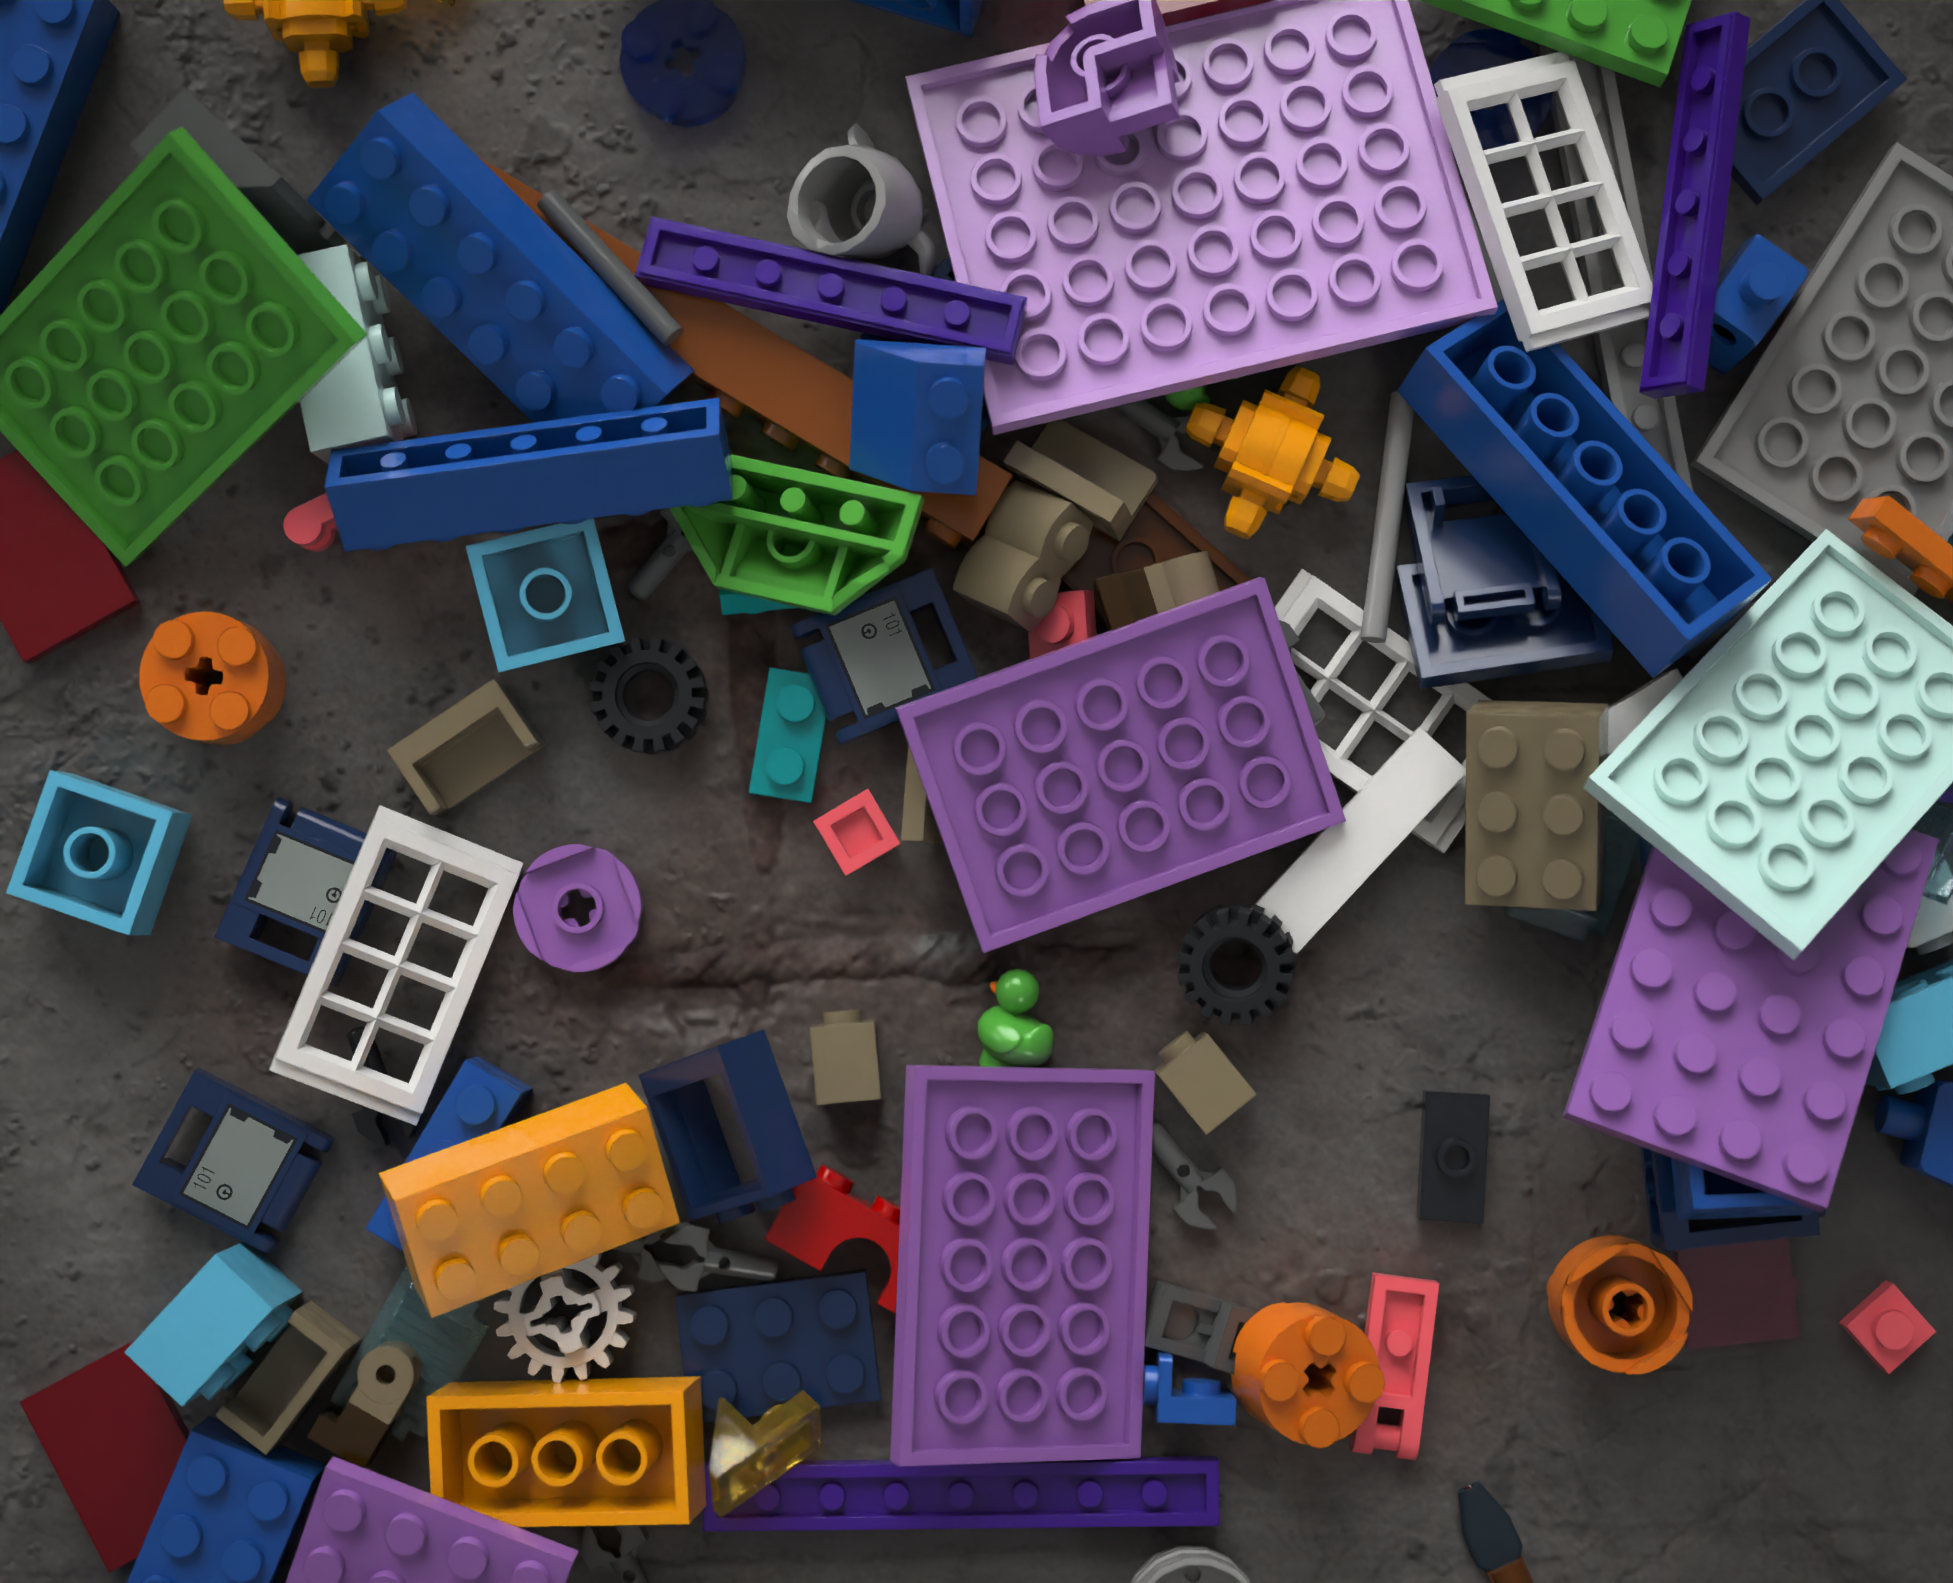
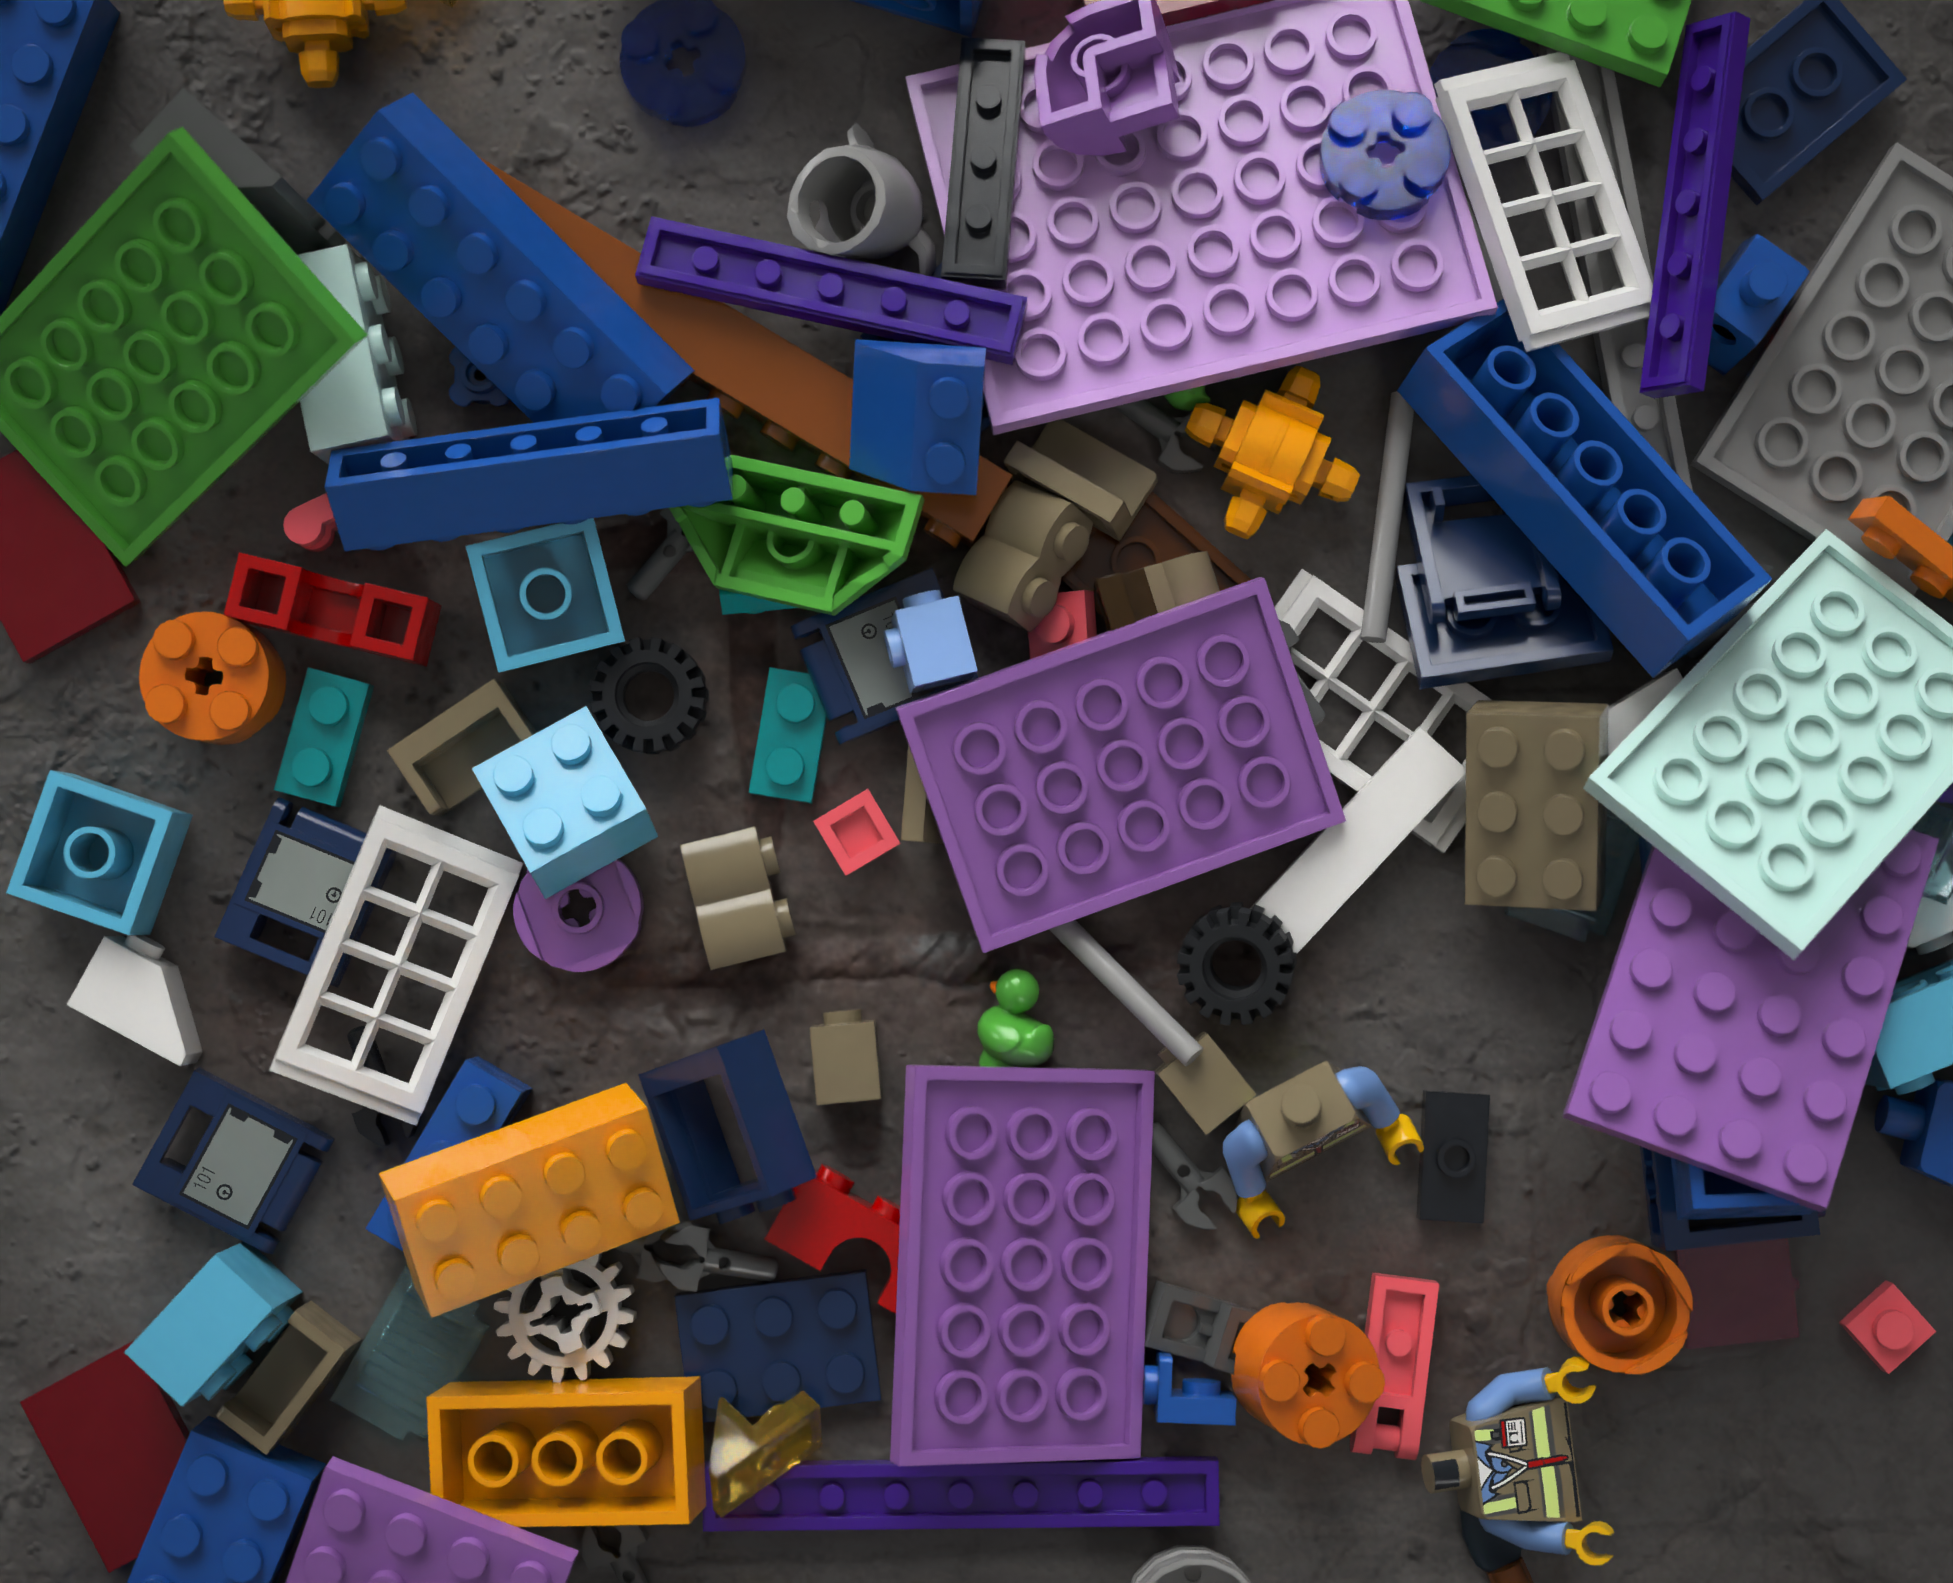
leg [307,1341,422,1468] -> none
dark grey bar [537,189,683,346] -> none
none -> white slope [67,935,203,1066]
none -> red arch [223,552,442,667]
none -> teal plate [274,667,374,807]
none -> blue plate [449,347,510,407]
none -> medium azure brick [472,706,658,899]
none -> dark tan brick [680,827,796,970]
none -> light blue brick [884,590,978,694]
none -> black tile [941,37,1026,289]
none -> light grey bar [1049,920,1204,1067]
none -> torso [1223,1061,1424,1239]
none -> clear blue plate [1319,90,1451,220]
none -> torso [1421,1356,1614,1566]

